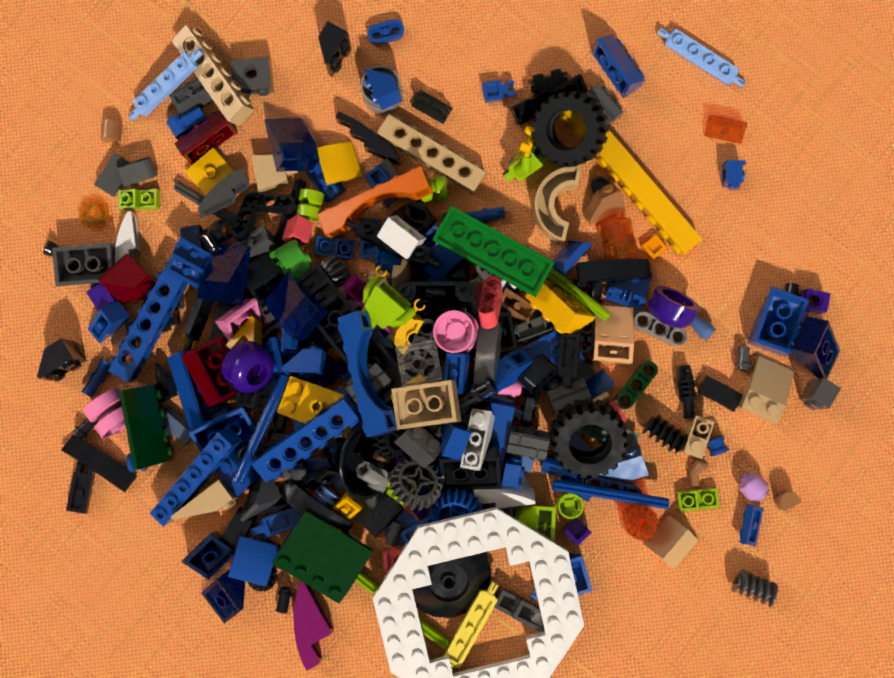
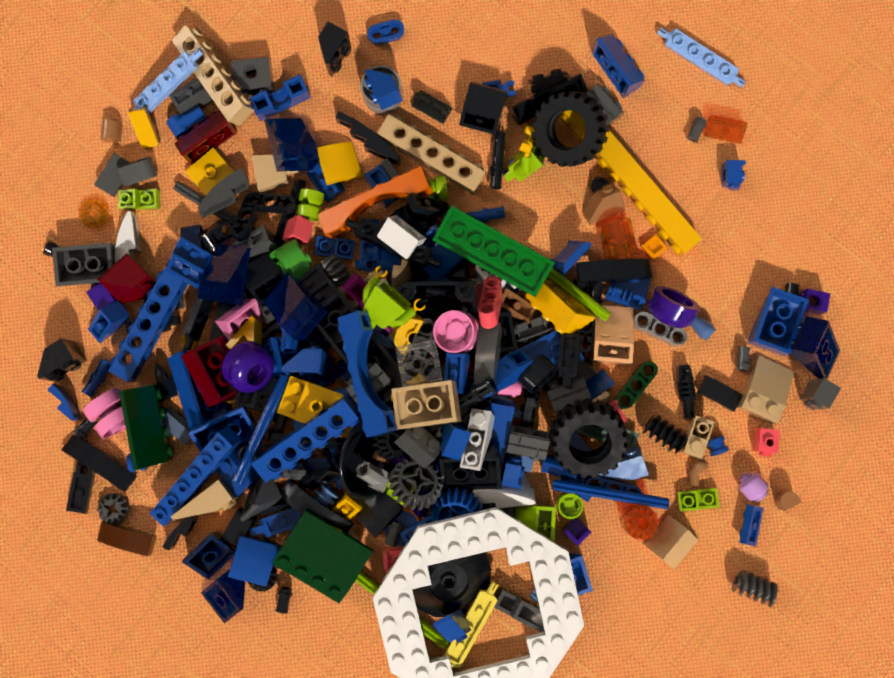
magenta slope [294,581,334,671] -> none
tan brick [533,166,582,245] -> none
none -> blue slope [48,384,81,421]
none -> dark grey gear [97,493,129,524]
none -> reddish brown slope [97,521,157,556]
none -> yellow slope [128,107,160,149]
none -> black slope [162,515,198,550]
none -> blue arch [249,75,311,121]
none -> blue pin [355,257,375,272]
none -> black hinge [406,193,450,216]
none -> blue slope [433,609,471,643]
none -> black slope [459,82,508,135]
none -> black pin [489,131,506,190]
none -> dark grey pin [686,117,707,143]
none -> coral brick [753,428,780,457]

